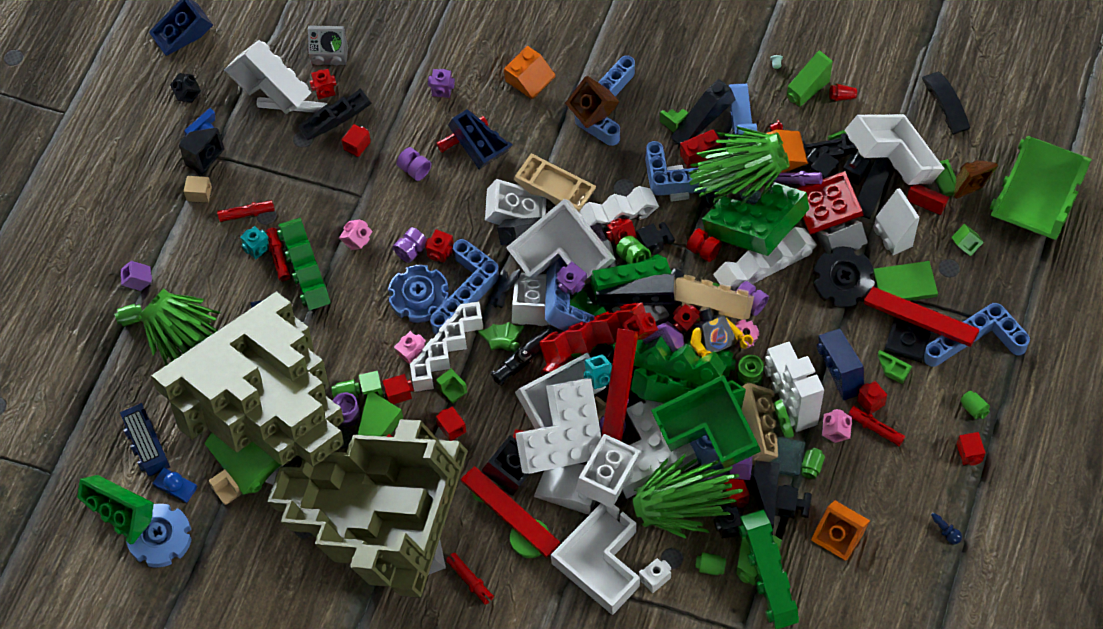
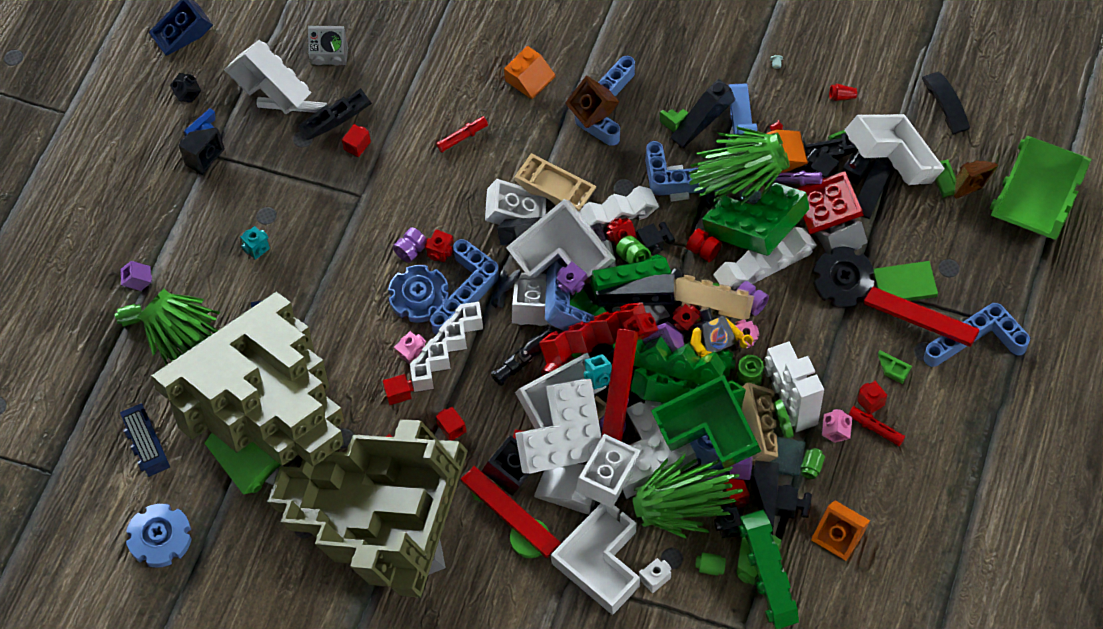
green wedge [77,475,154,545] -> none
blue tile [153,468,198,503] -> none
tan panel [184,176,212,203] -> none
tan panel [209,469,241,505] -> none
red pin [217,200,275,222] -> none
red pin [265,228,291,282] -> none
green brick [277,217,331,311] -> none
red brick [309,69,337,99] -> none
bright green brick [331,379,361,399] -> none
medium lavender wheel [333,392,360,427] -> none
bright pink brick [339,219,373,250] -> none
bright green slope [358,392,403,437] -> none
panel [359,371,384,398] -> none
medium lavender wheel [396,147,432,181] -> none
medium lavender brick [428,69,455,98] -> none
bright green panel [436,368,467,403] -> none
red pin [446,552,494,605] -> none
dark blue wedge [448,109,513,170] -> none
bright green arm [478,322,524,352] -> none
red brick [680,129,722,169] -> none
bright green slope [787,50,833,107] -> none
dark blue wedge [817,328,864,401] -> none
white slope [873,188,919,255] -> none
black tile [884,310,938,363] -> none
red panel [907,184,949,215] -> none
dark blue bar [931,513,962,545] -> none
bright green panel [952,223,984,256] -> none
red brick [957,432,985,466] -> none
bright green brick [960,391,990,420] -> none

